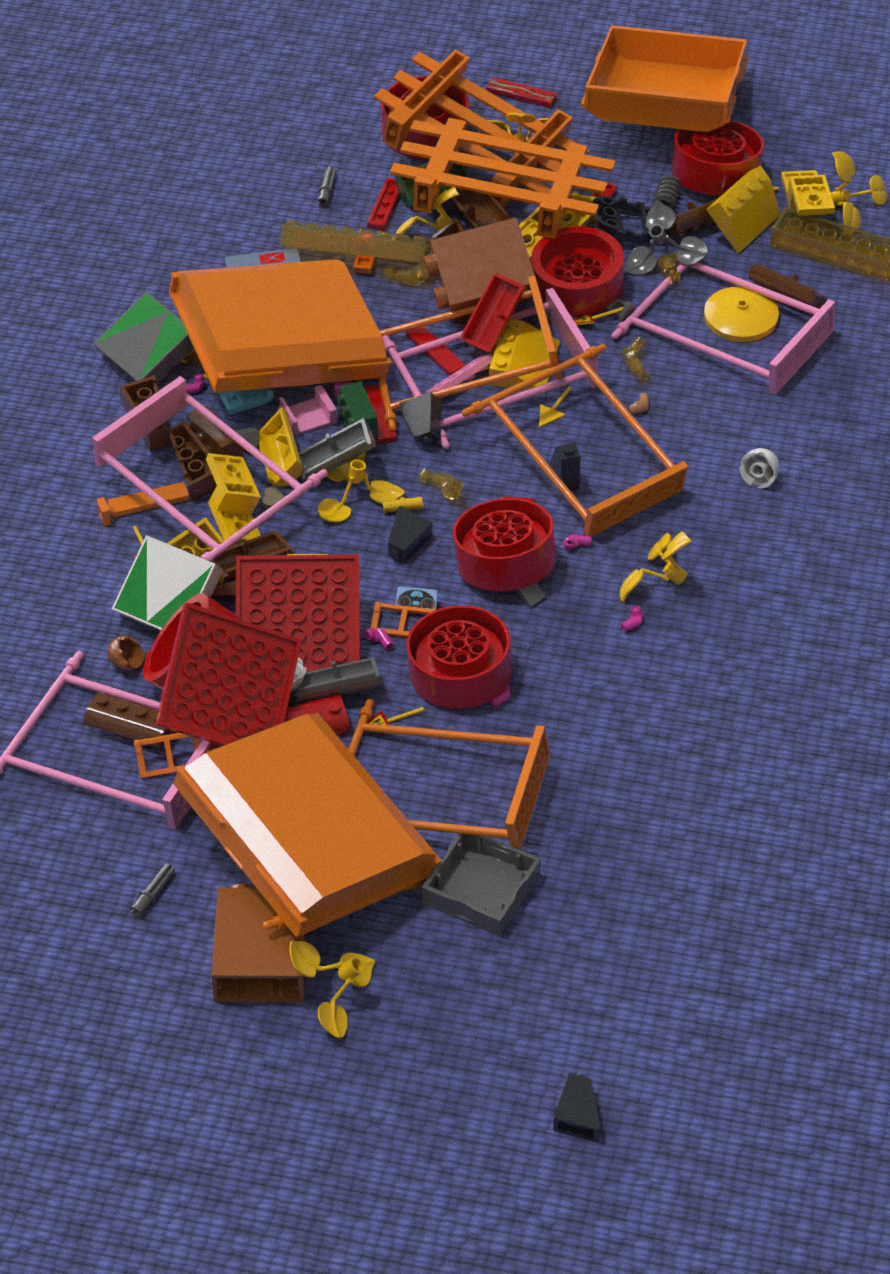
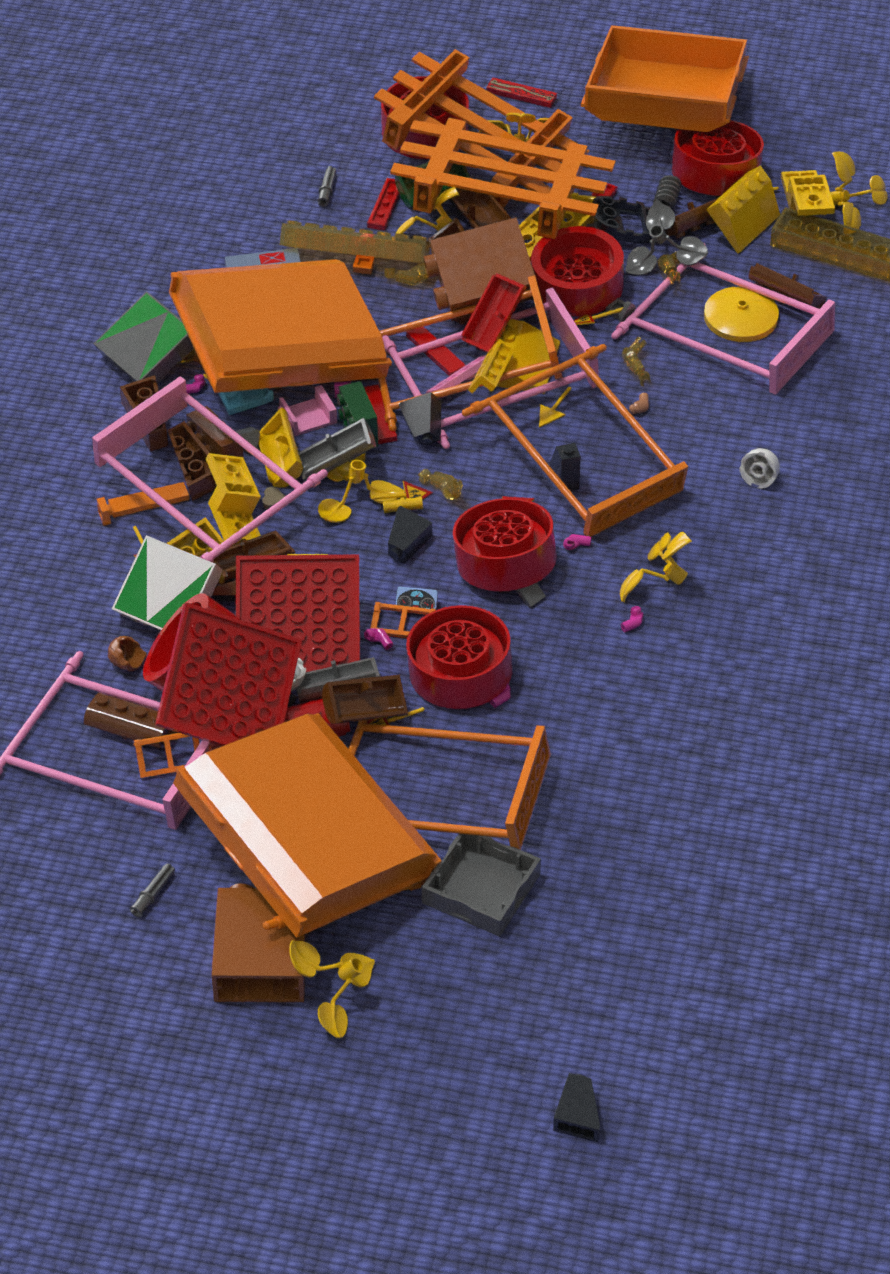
none -> reddish brown container [322,675,408,724]
none -> piece [371,481,433,500]
none -> yellow fence [468,339,514,394]

